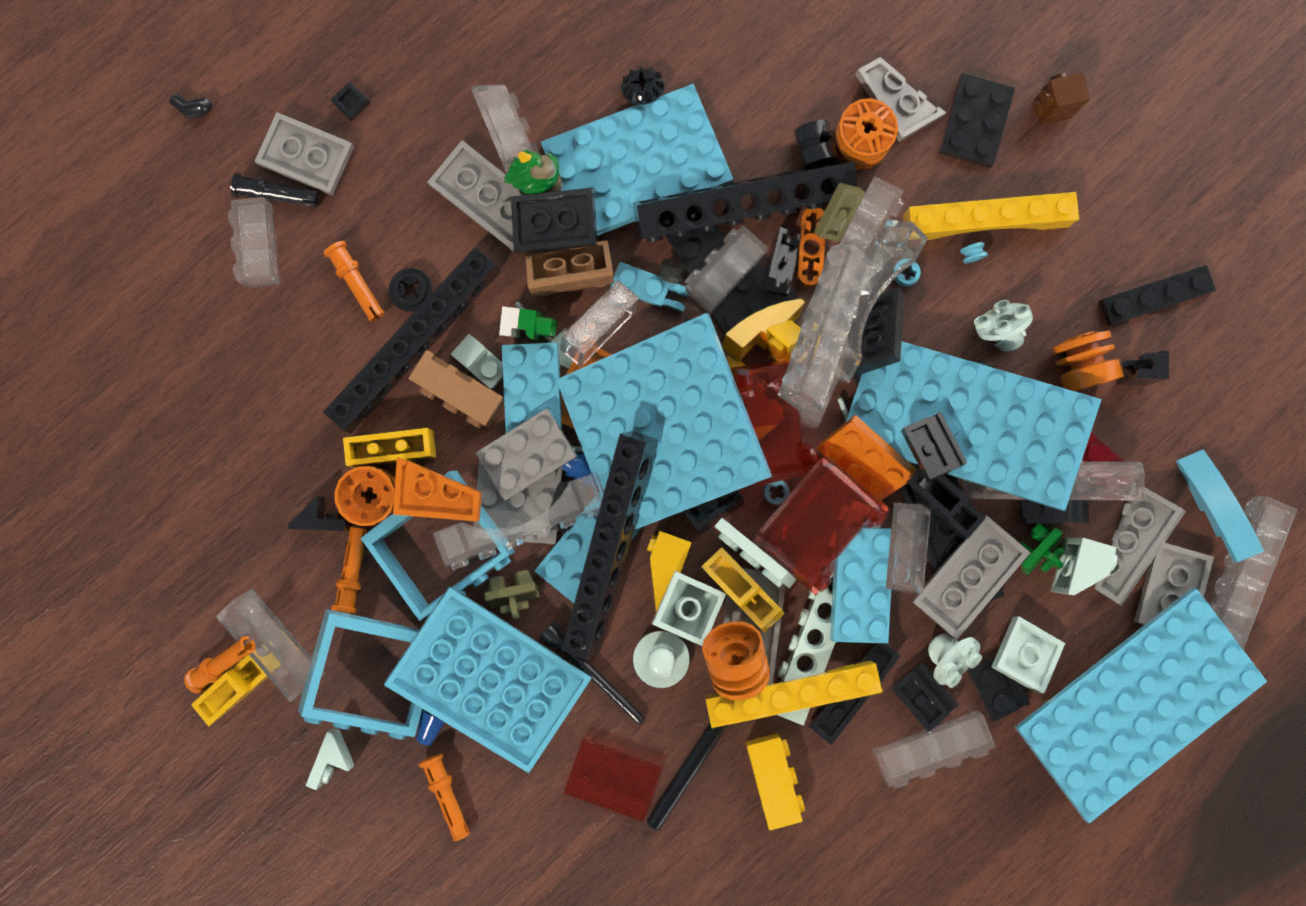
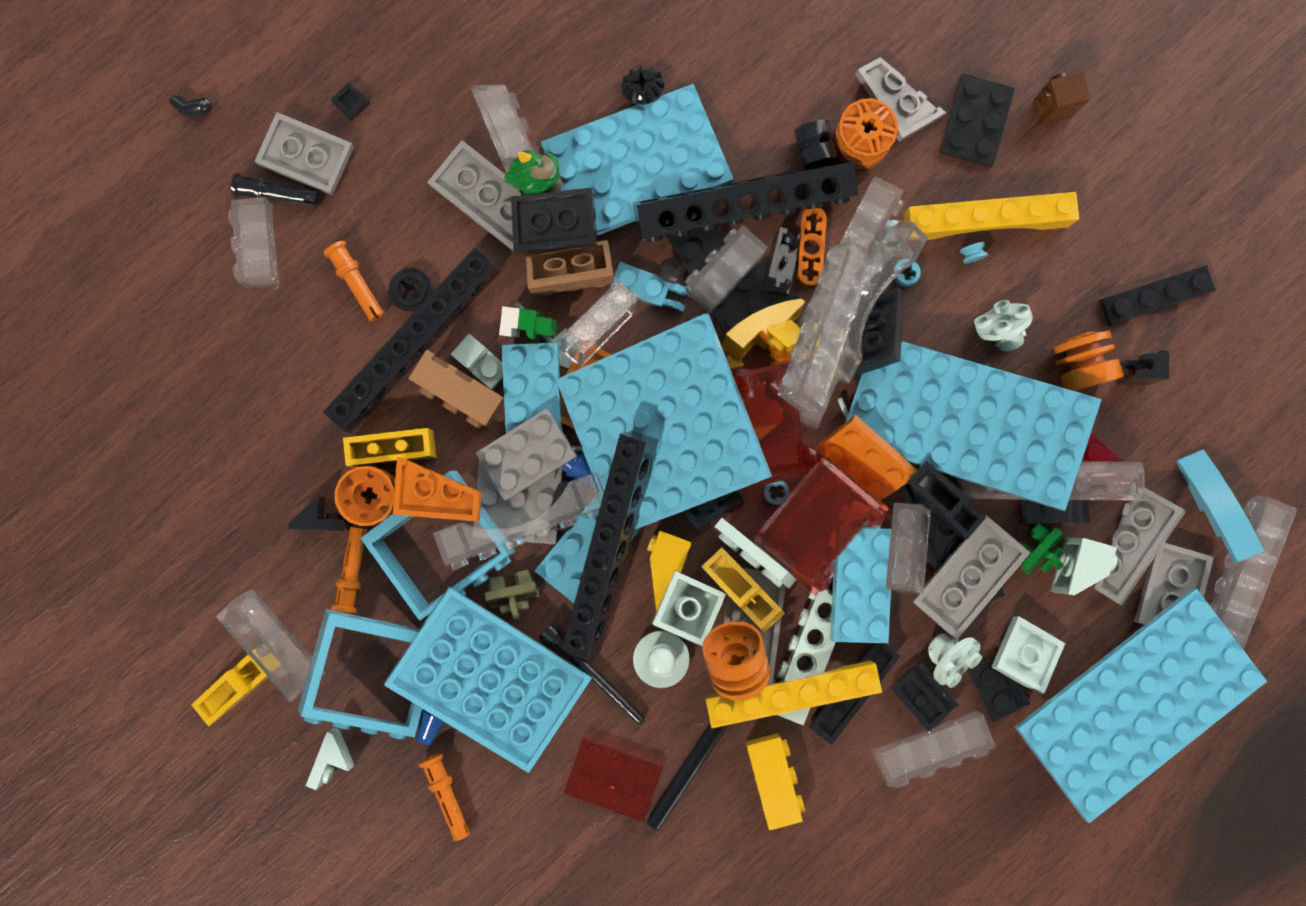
orange pin [184,636,256,693] -> none
olive plate [814,183,866,242] -> none
black plate [901,412,967,482] -> none

